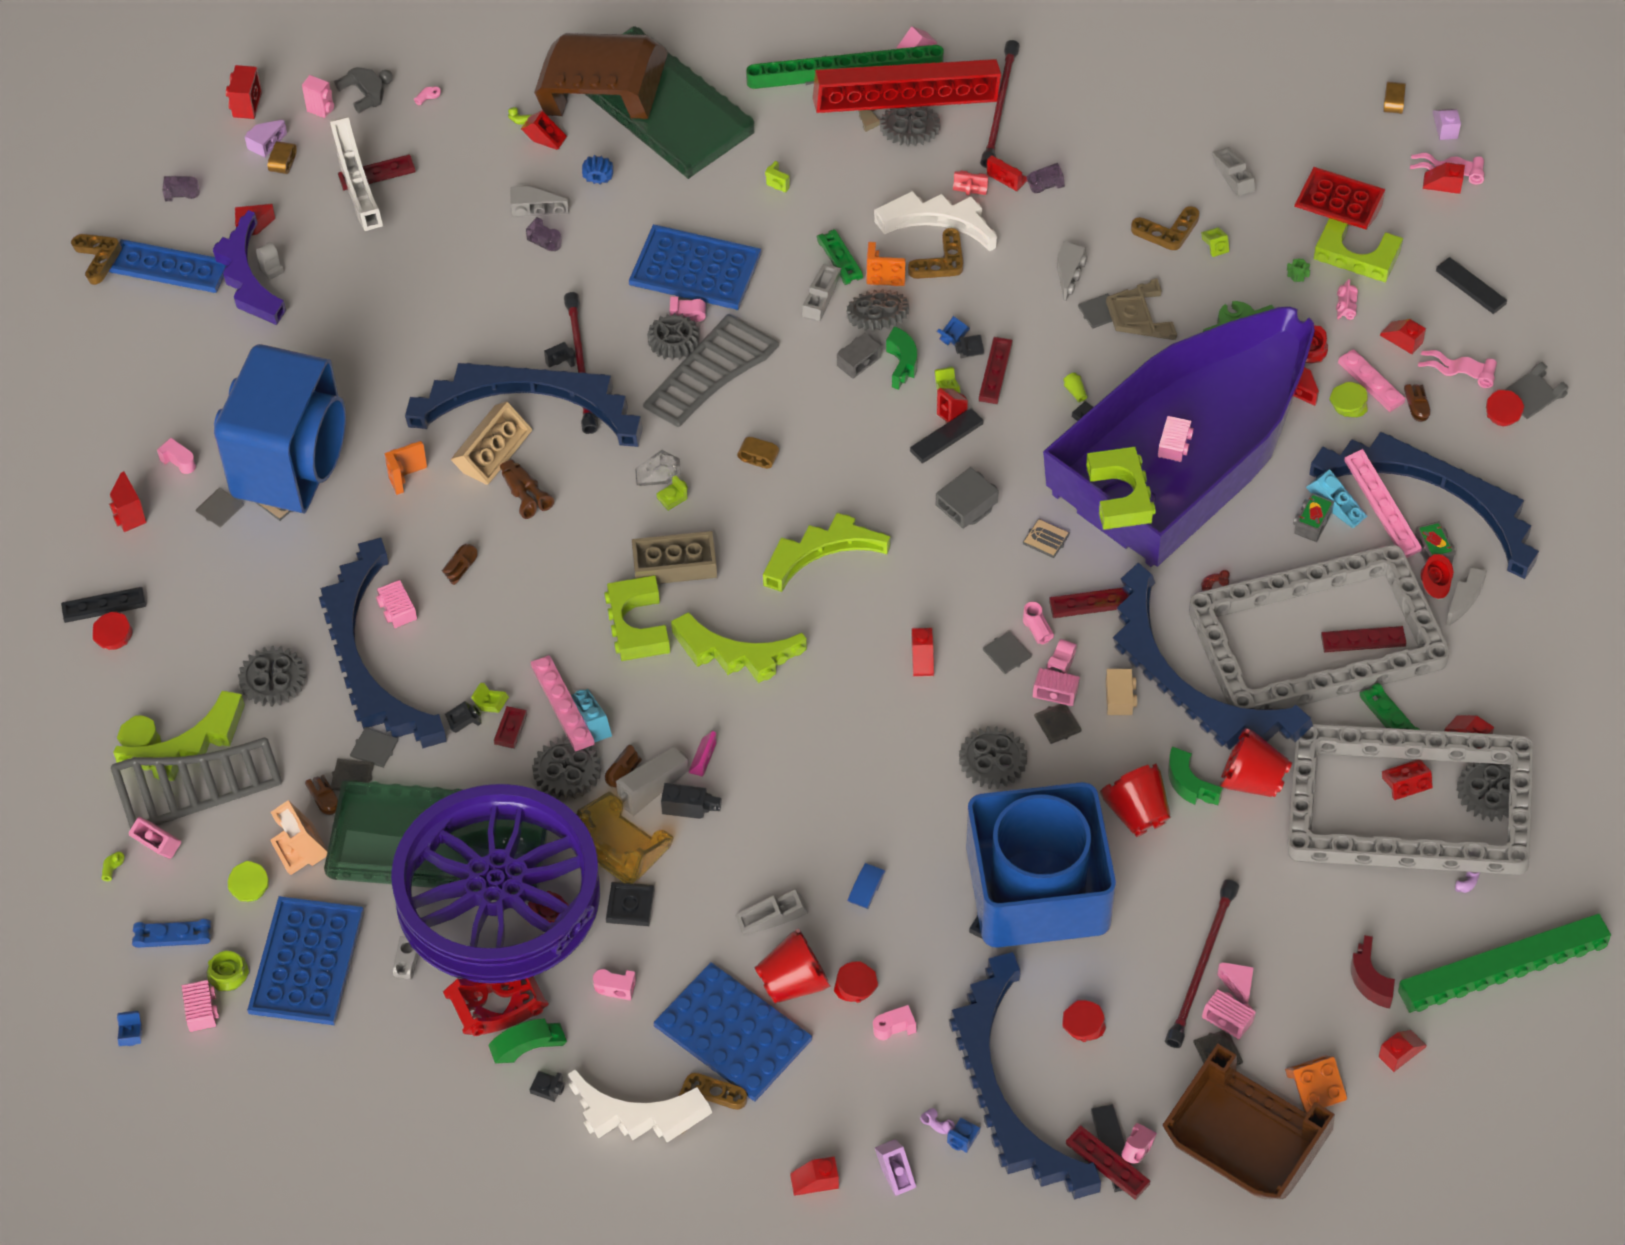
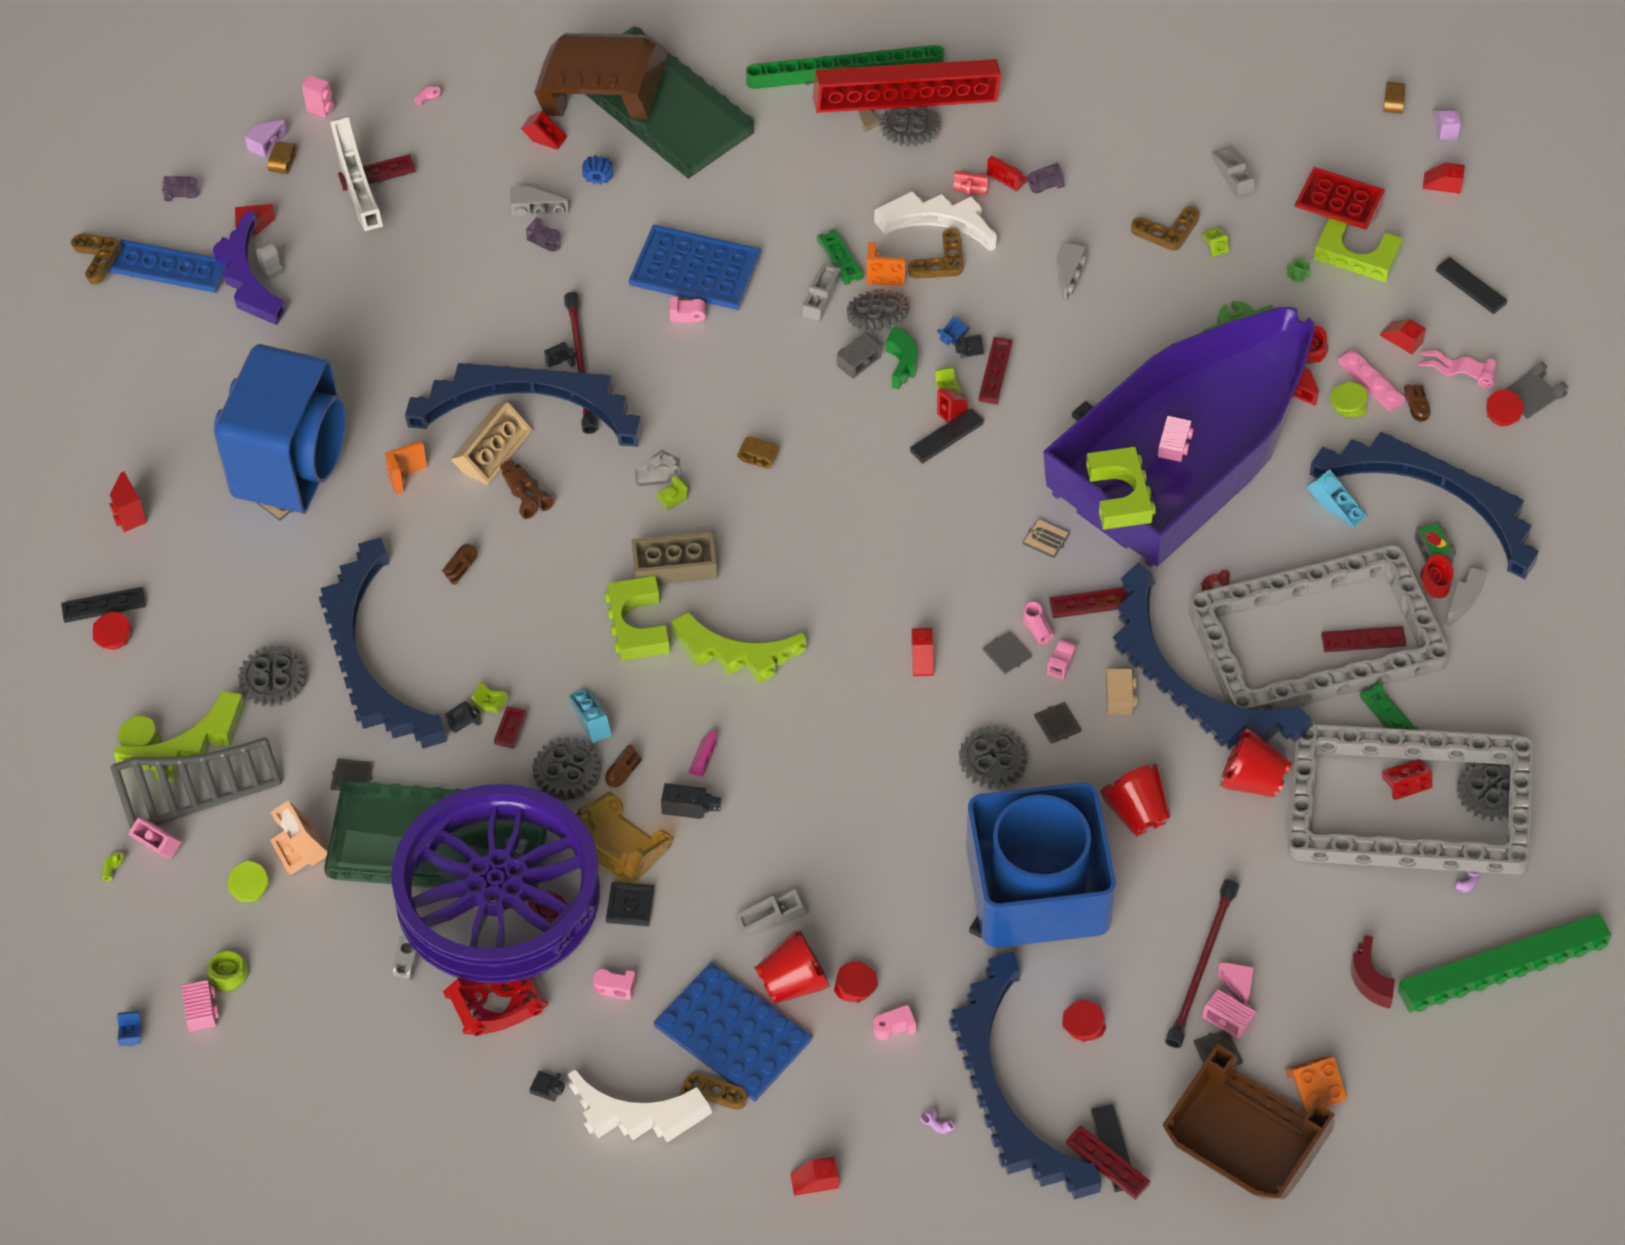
blue plate [132,919,211,948] -> none
bright pink leg [157,438,196,474] -> none
clear smoke piece [196,487,244,528] -> none
red brick [226,65,262,119] -> none
blue plate [247,896,364,1025] -> none
reddish brown arm [305,775,339,815] -> none
dark grey connector [334,67,393,113] -> none
dark grey piece [350,727,398,768] -> none
bright pink brick [376,580,417,628] -> none
green arch [488,1018,567,1064] -> none
lime arm [508,107,532,125] -> none
bright pink plate [530,655,595,752] -> none
light grey slope [616,747,689,816] -> none
dark grey bar [643,315,779,427] -> none
dark grey gear [647,313,700,361] -> none
lime arch [763,513,890,592] -> none
lime bracket [765,161,790,193] -> none
blue slope [847,863,885,909] -> none
lavender slope [875,1139,916,1196] -> none
bright pink slope [897,26,937,49] -> none
dark grey brick [935,467,999,529] -> none
blue bracket [947,1118,980,1153] -> none
dark red hose [980,40,1020,168] -> none
bright pink brick [1032,668,1080,706] -> none
lime cone [1063,372,1088,403] -> none
dark grey piece [1078,293,1112,329] -> none
dark tan wing [1106,278,1177,340] -> none
bright pink leg [1121,1123,1157,1164] -> none
green arch [1168,746,1223,805] -> none
brick [1293,493,1334,542] -> none
bright pink hinge [1336,279,1358,320] -> none
bright pink plate [1344,449,1422,558] -> none
red slope [1378,1030,1427,1072] -> none
bright pink flag [1410,153,1484,185] -> none
red slope [1444,715,1494,749] -> none

